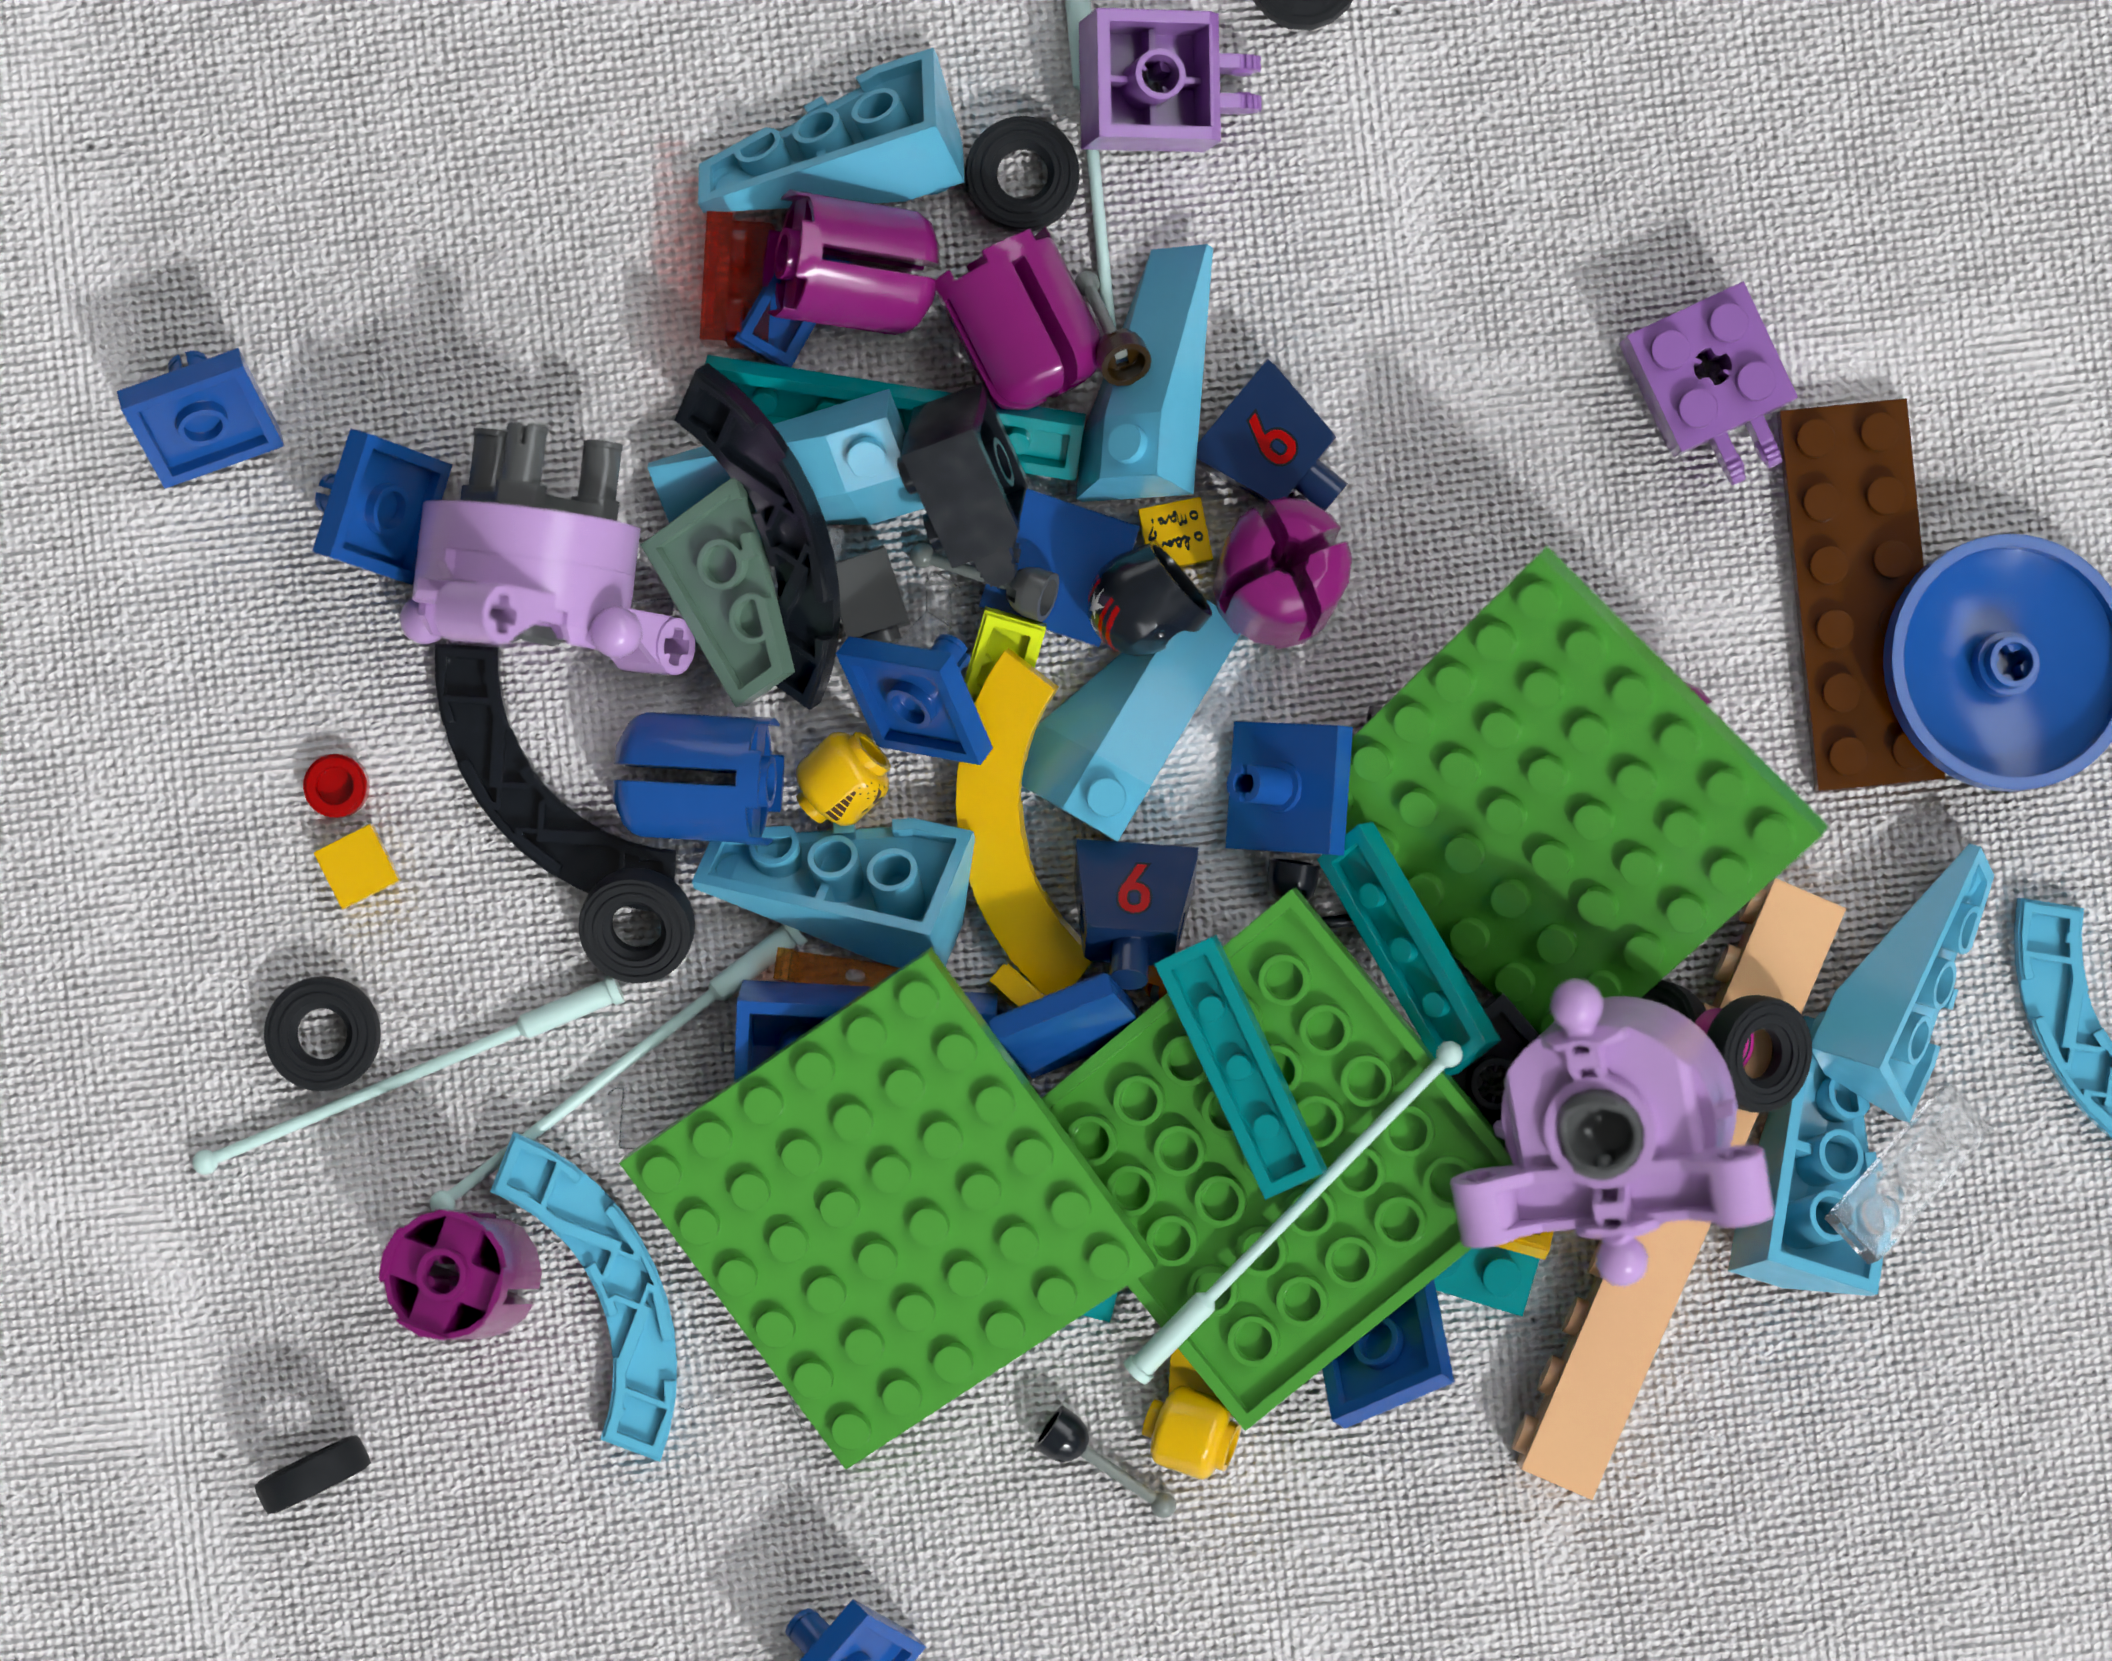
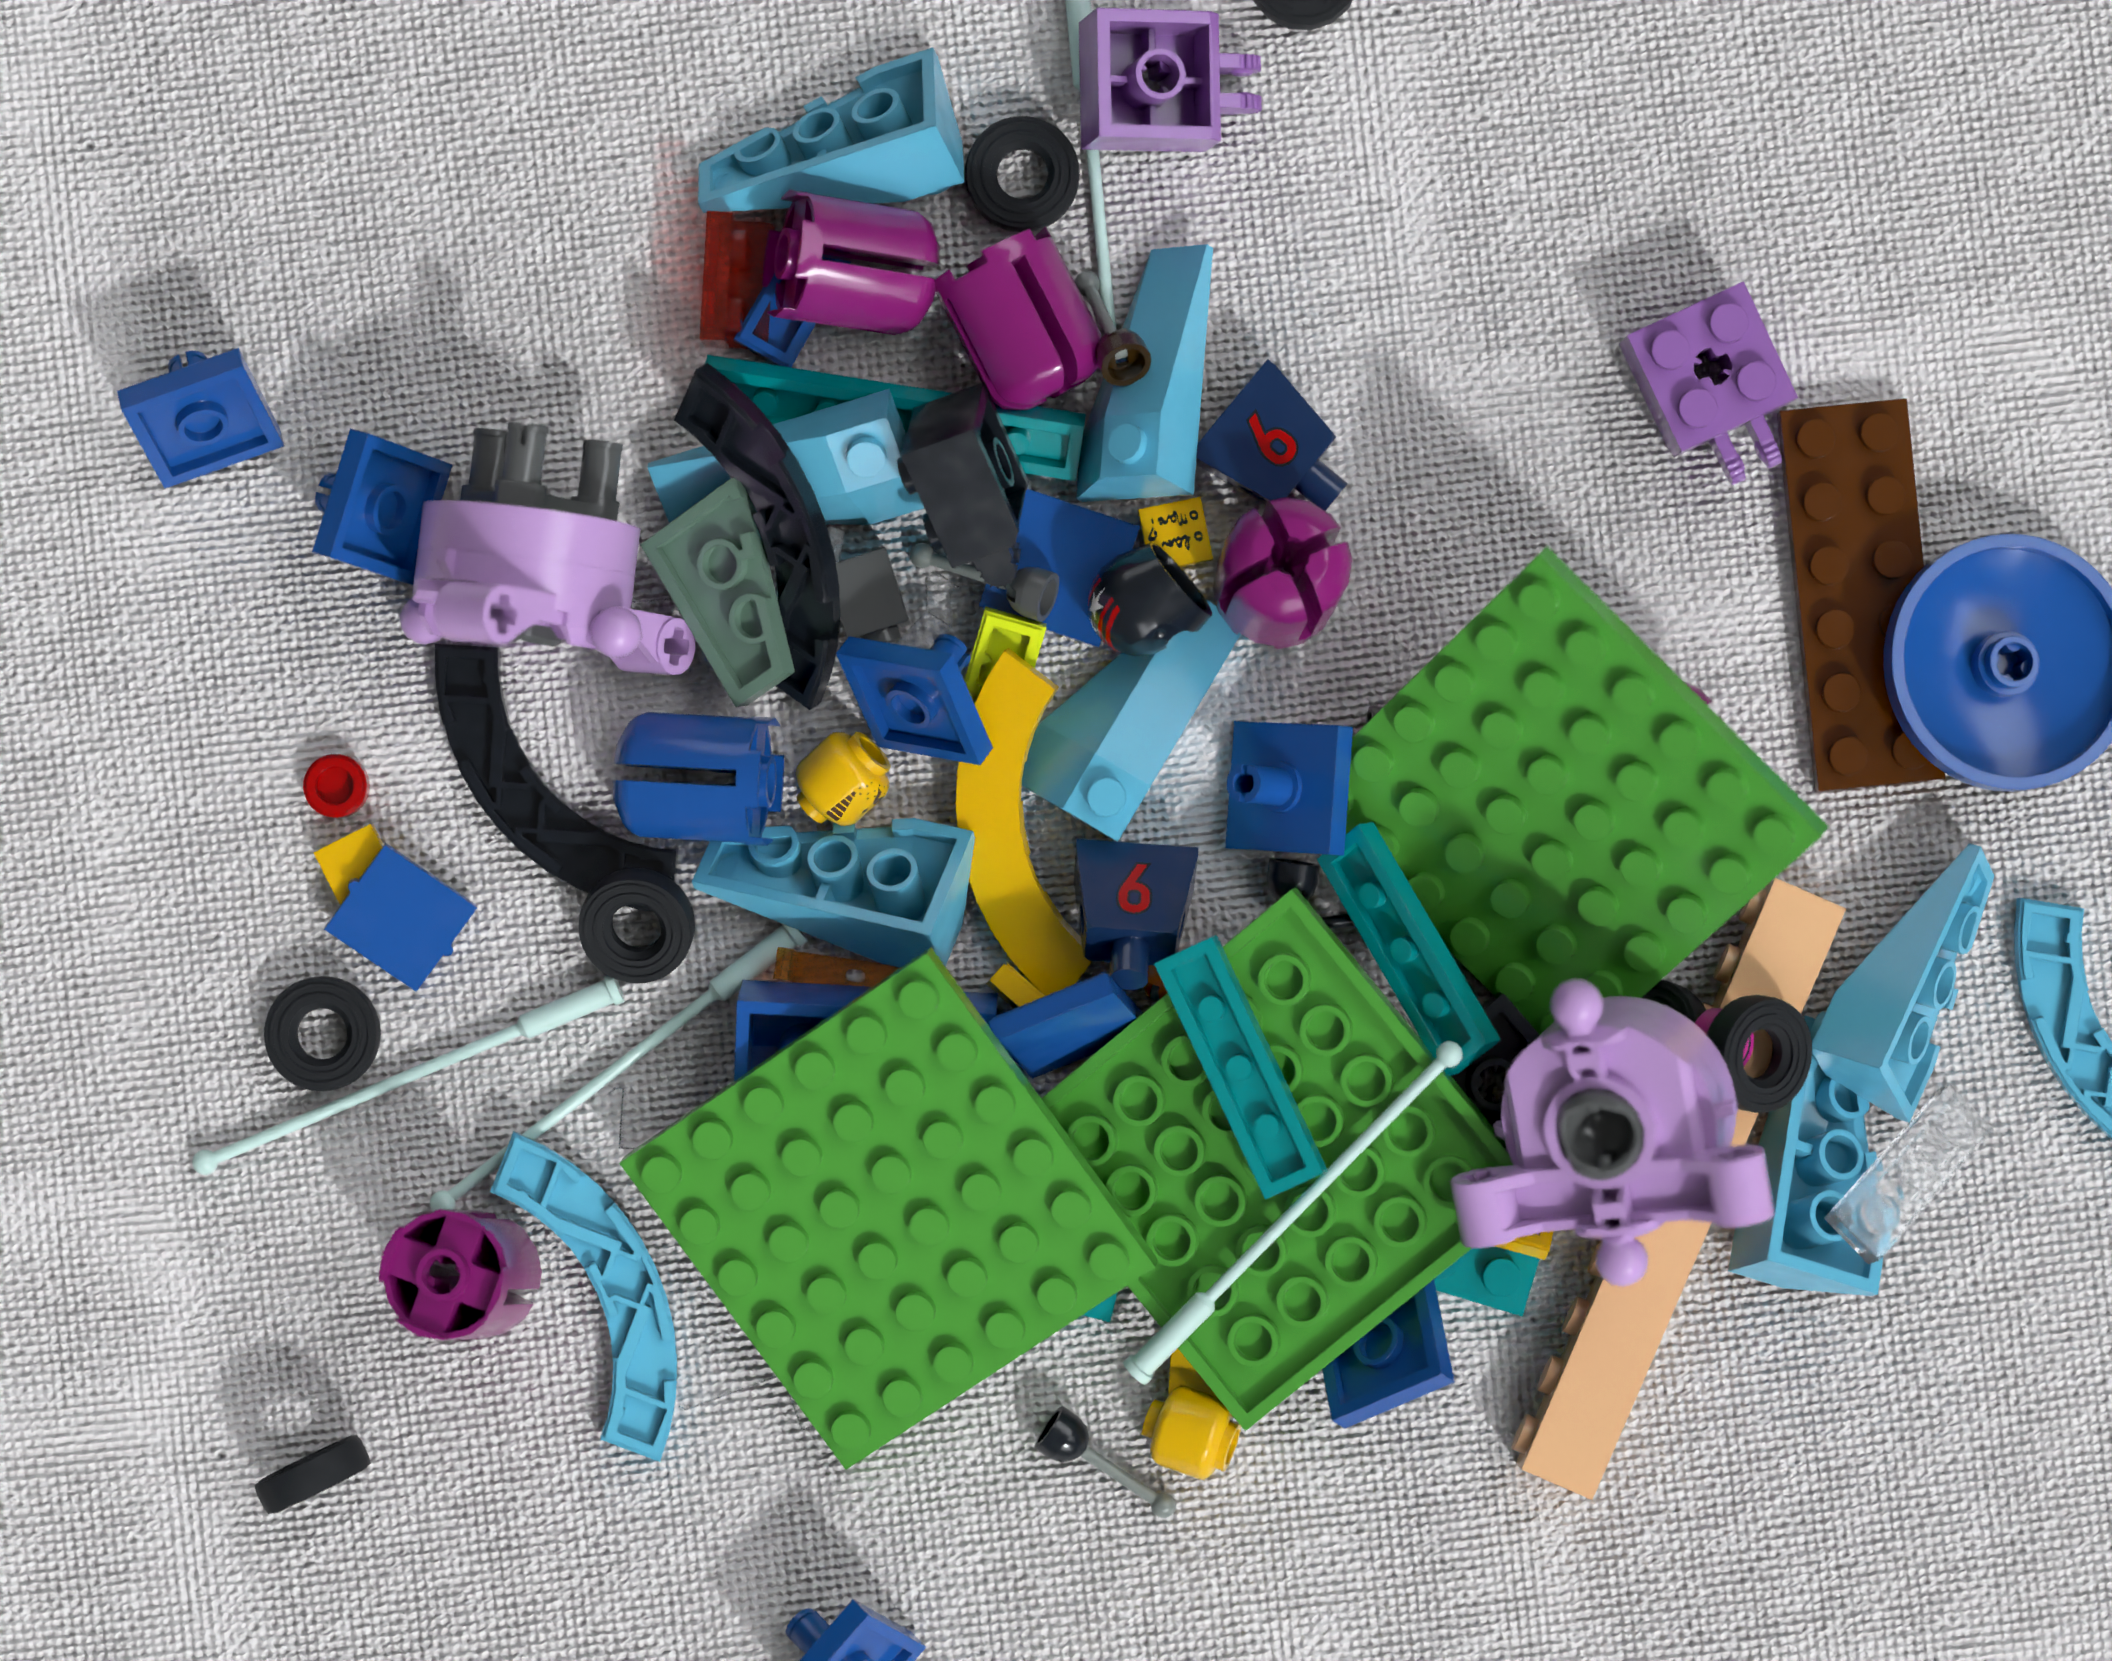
none -> blue piece [324,842,477,992]

